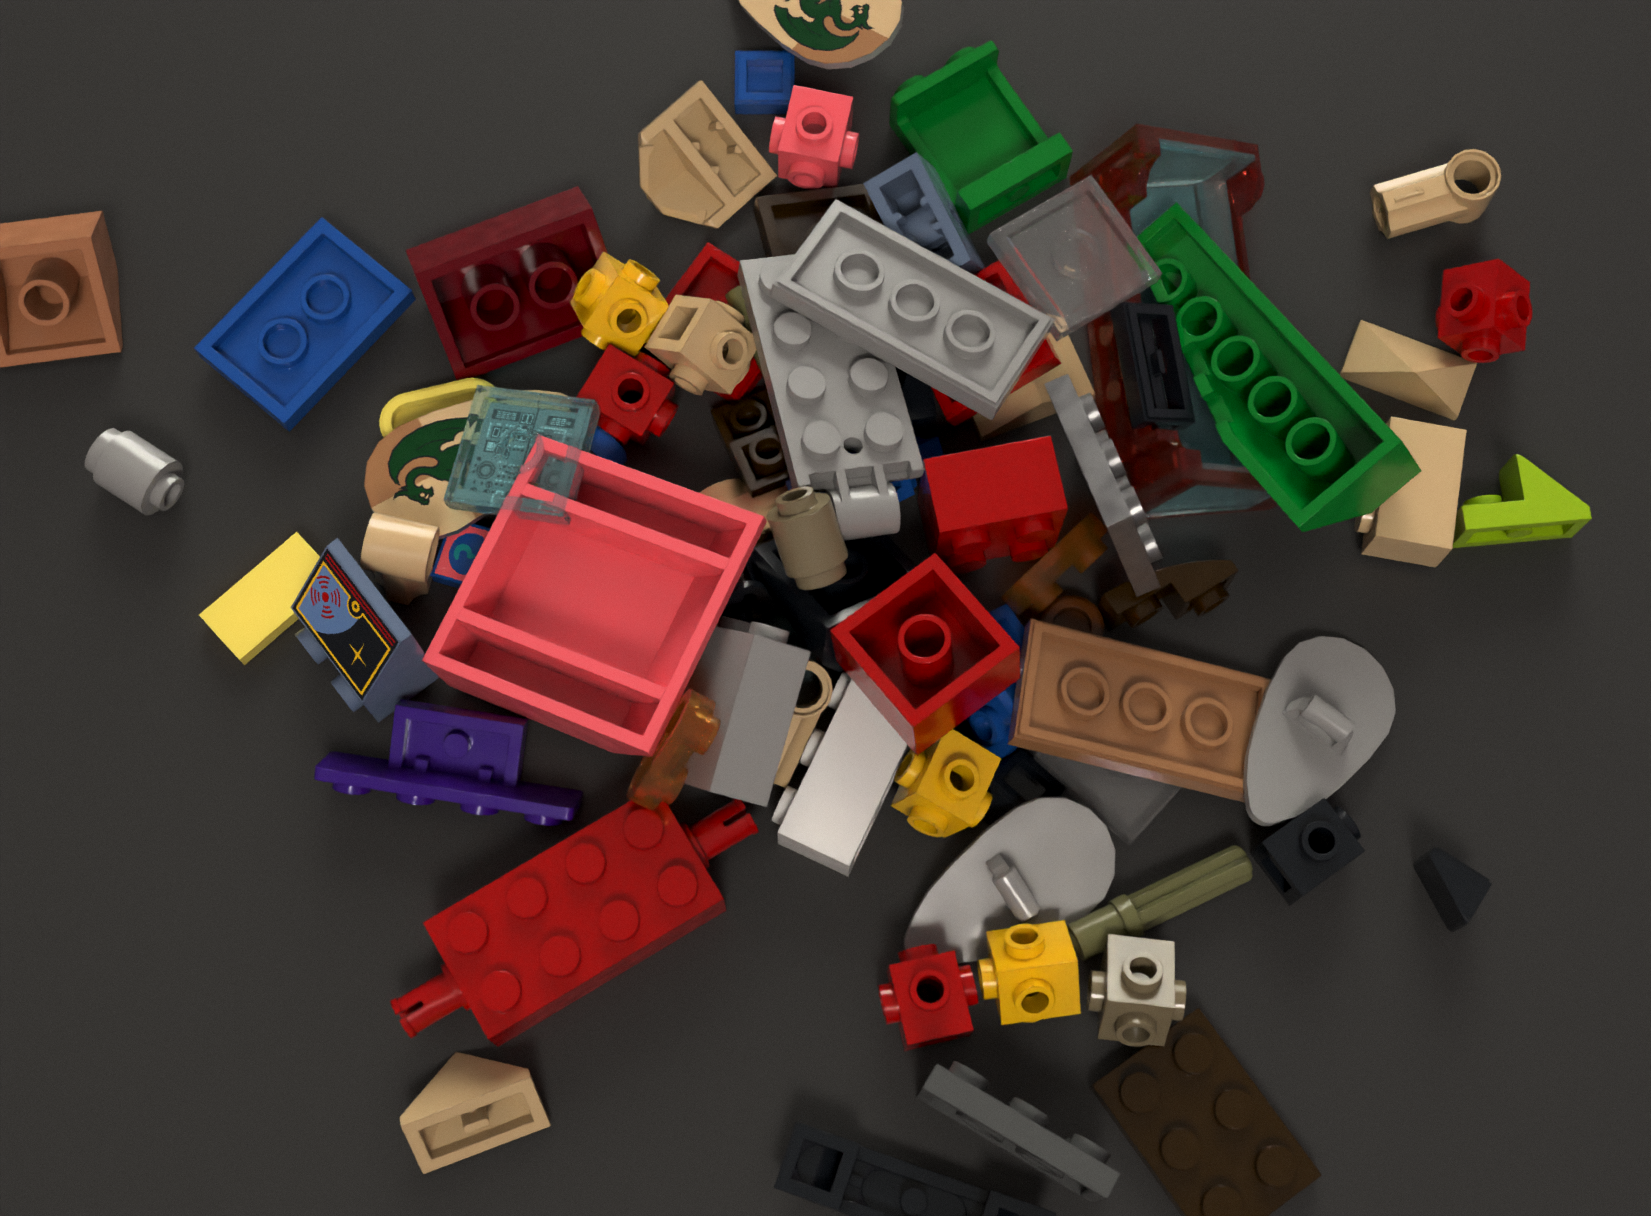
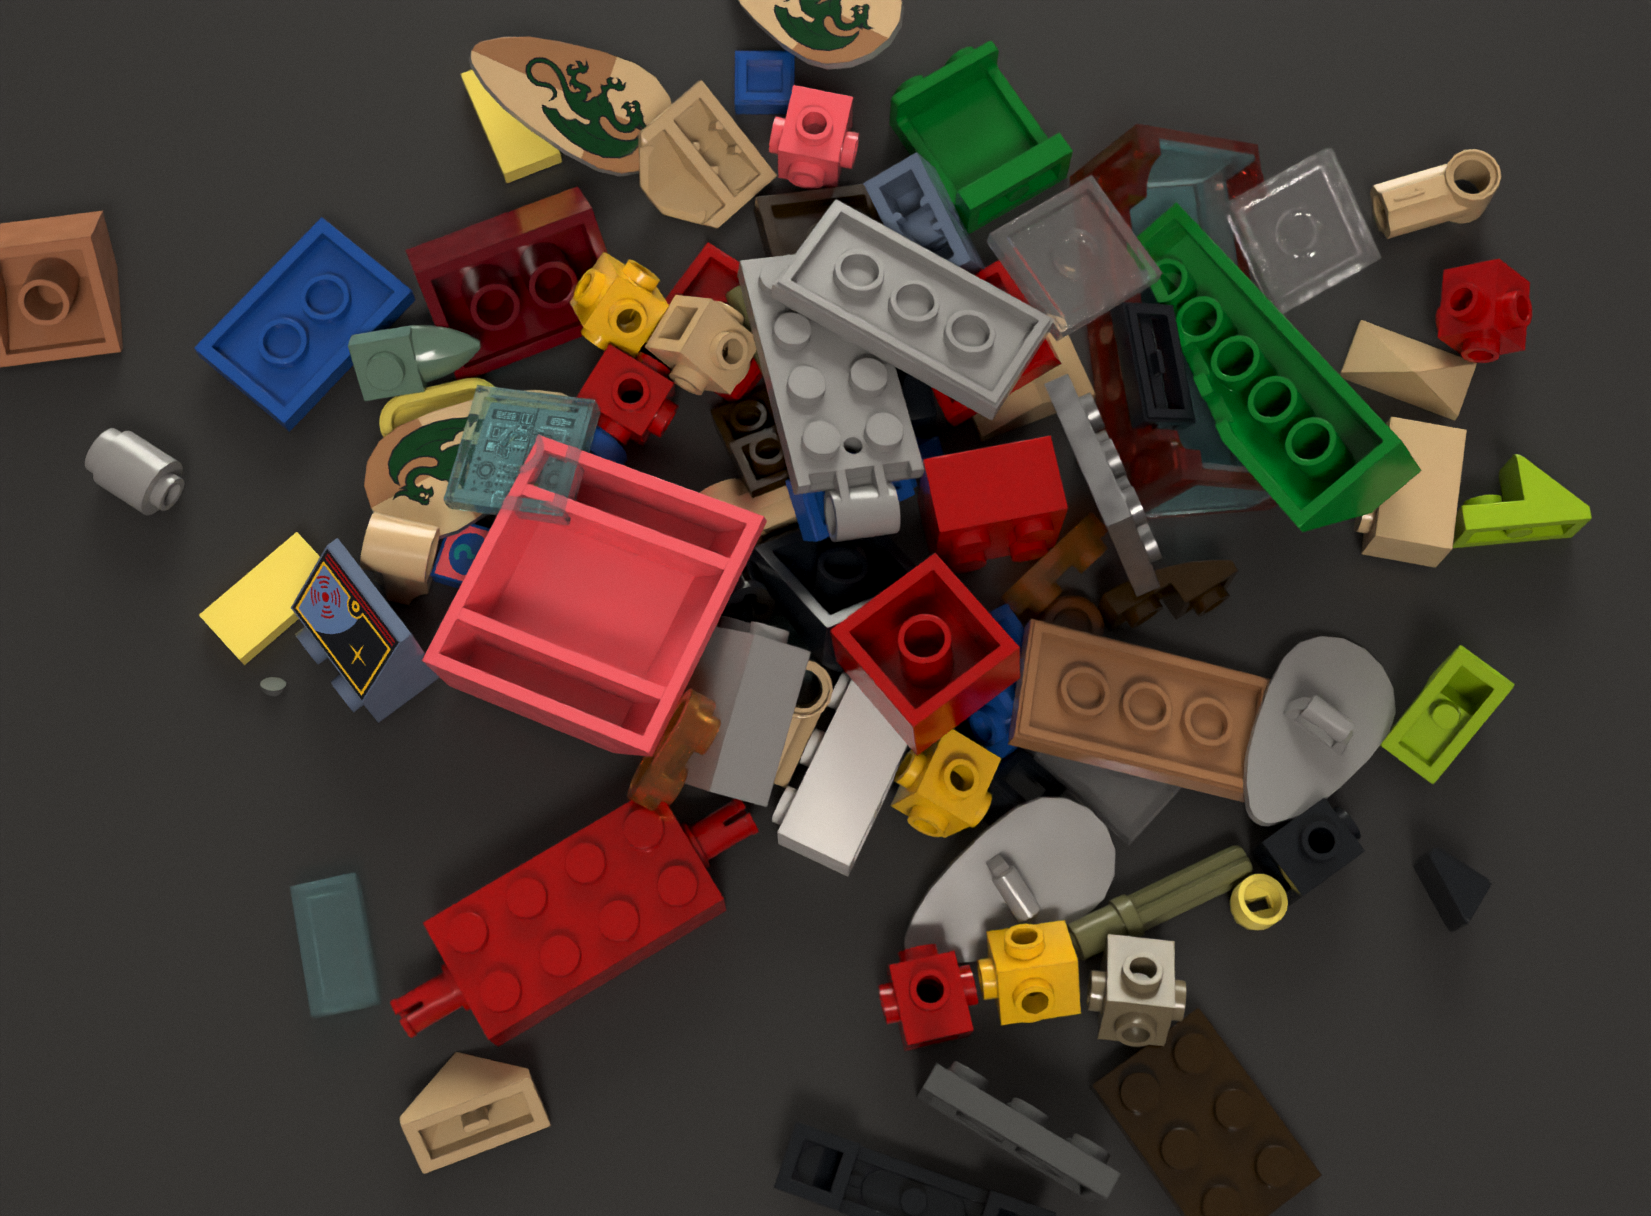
dark purple bracket [314,699,583,826] -> none
dark tan brick [767,486,848,590] -> none
none -> light grey piece [260,677,286,697]
none -> clear light blue tile [290,872,381,1018]
none -> sand green plate [348,325,481,401]
none -> light yellow tile [461,70,562,184]
none -> shield [469,37,671,177]
none -> clear tile [1221,148,1381,314]
none -> light yellow hinge [1229,874,1288,930]
none -> lime slope [1380,645,1515,784]

